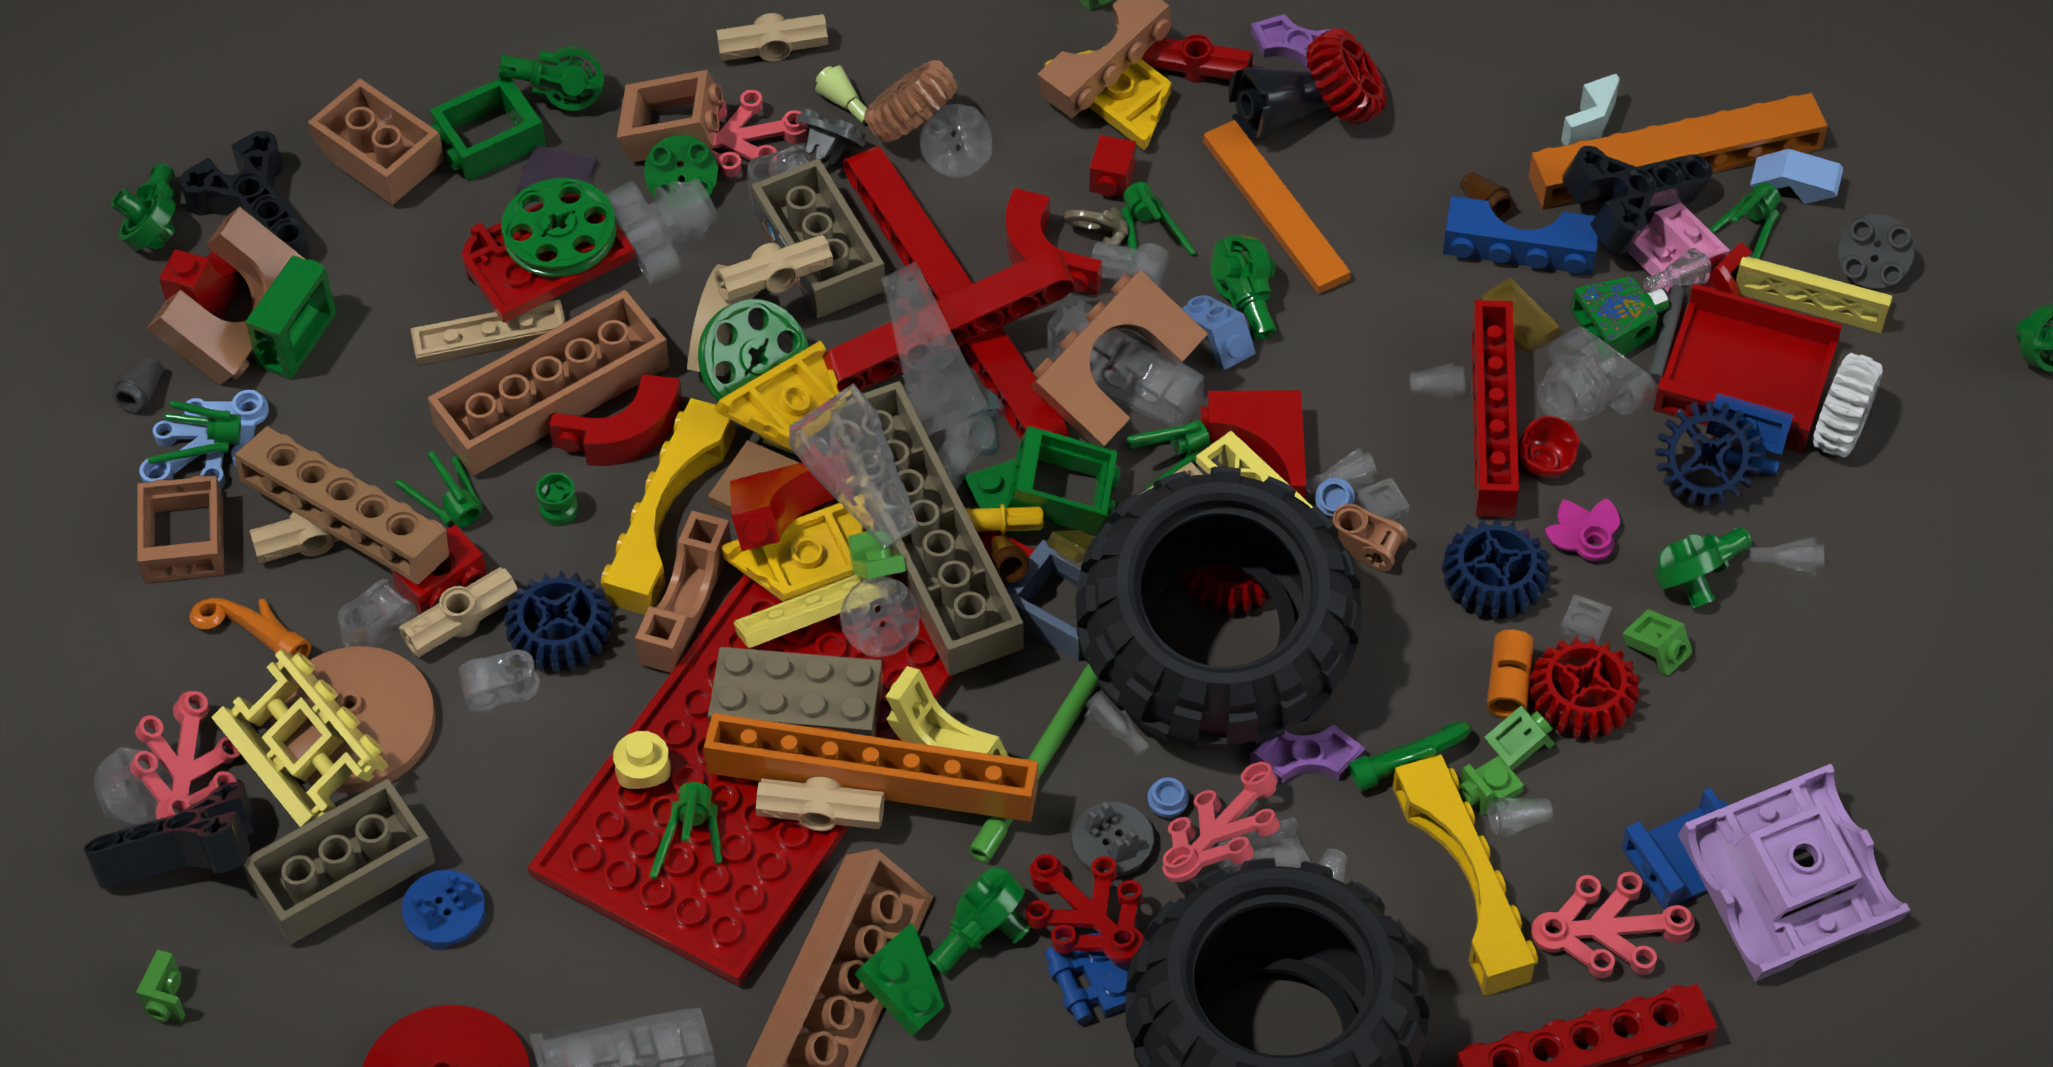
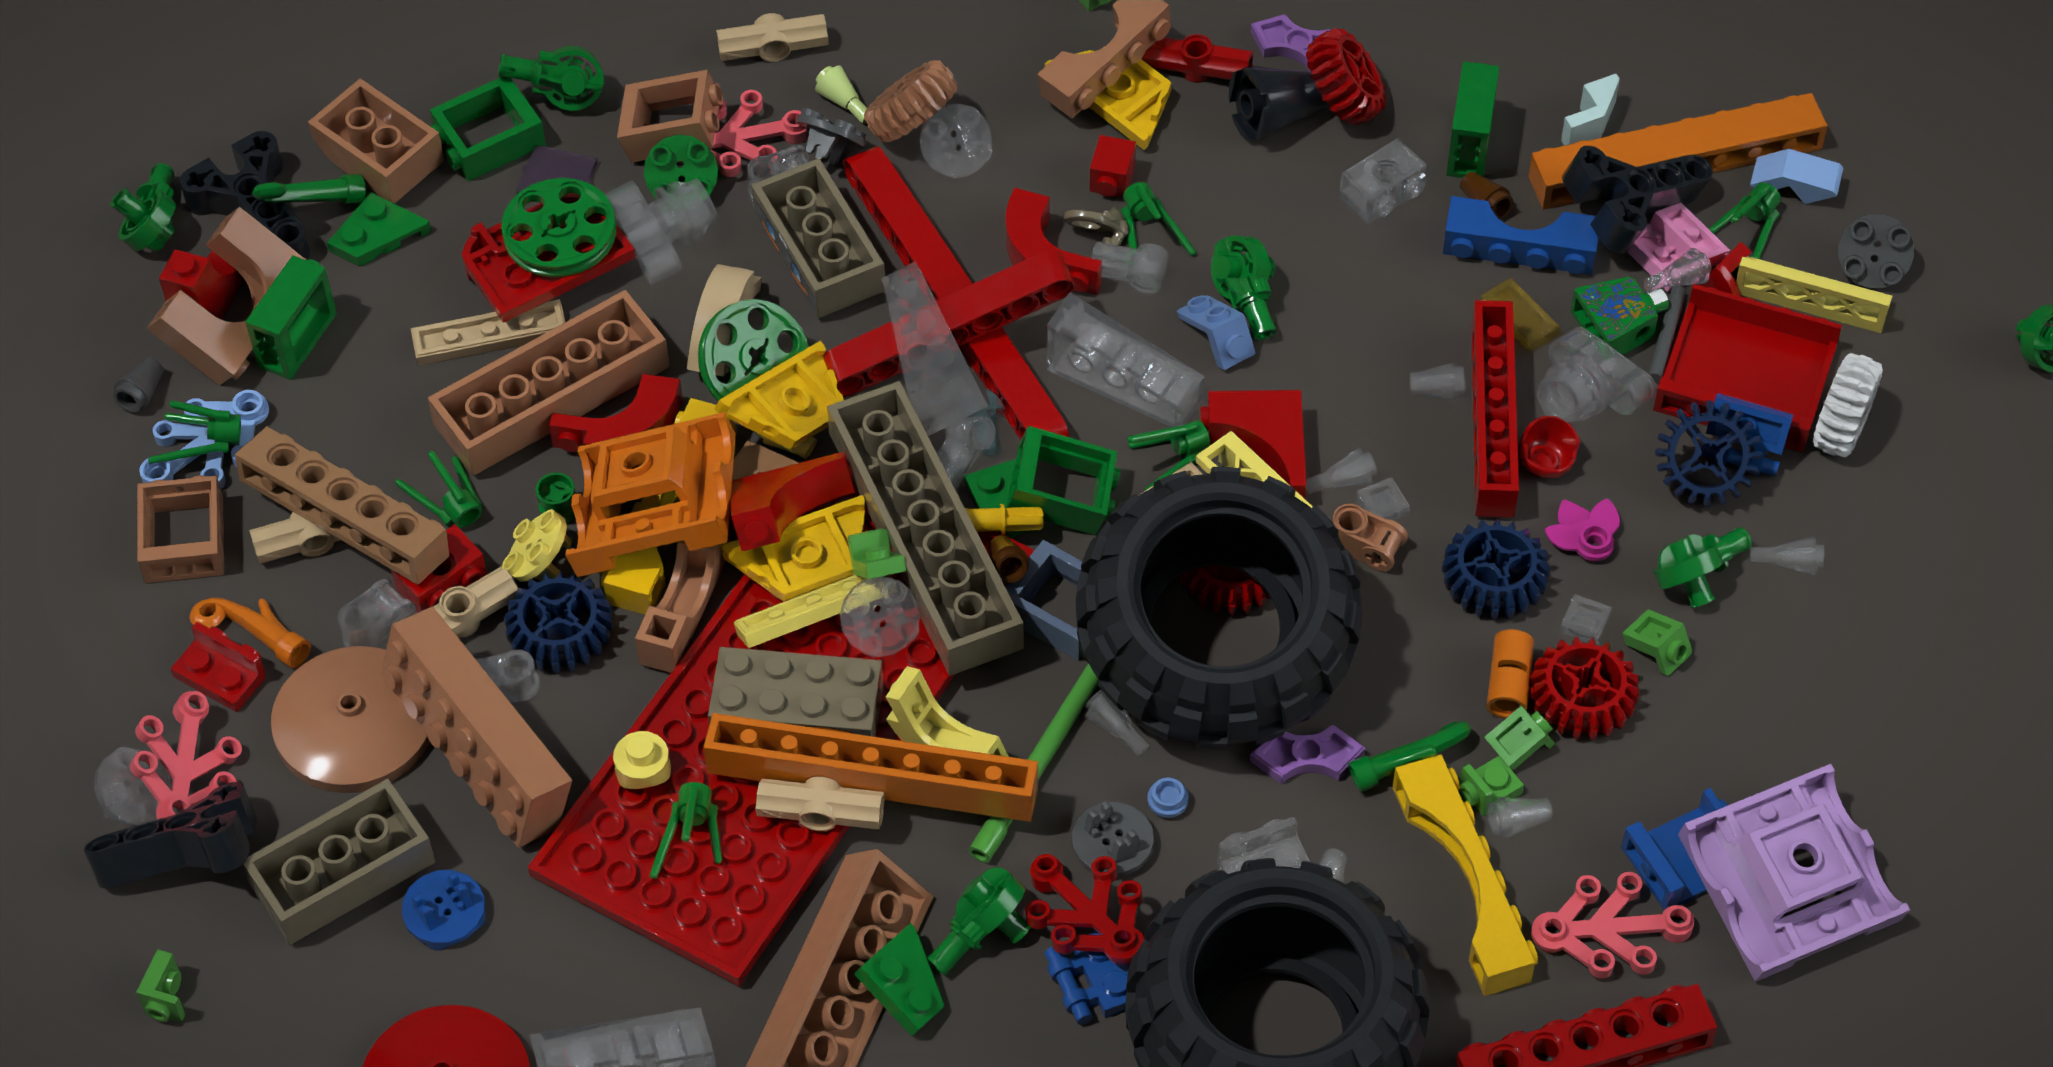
light yellow fence [211,649,388,827] -> none
tan piece [715,235,833,301] -> none
clear wedge [789,383,918,550] -> none
nougat arch [1030,270,1208,447] -> none
clear yellow tile [1047,530,1094,563] -> none
coral plant [1162,762,1280,882] -> none
orange tile [1203,120,1351,295] -> none
medium blue plate [1315,478,1355,517] -> none
none -> red bracket [170,622,266,712]
none -> green plant [252,174,366,204]
none -> green wing [327,192,431,267]
none -> nougat brick [381,606,572,848]
none -> light yellow plate [502,509,572,582]
none -> orange piece [565,412,736,577]
none -> clear brick [1339,138,1427,224]
none -> green window [1446,61,1500,178]

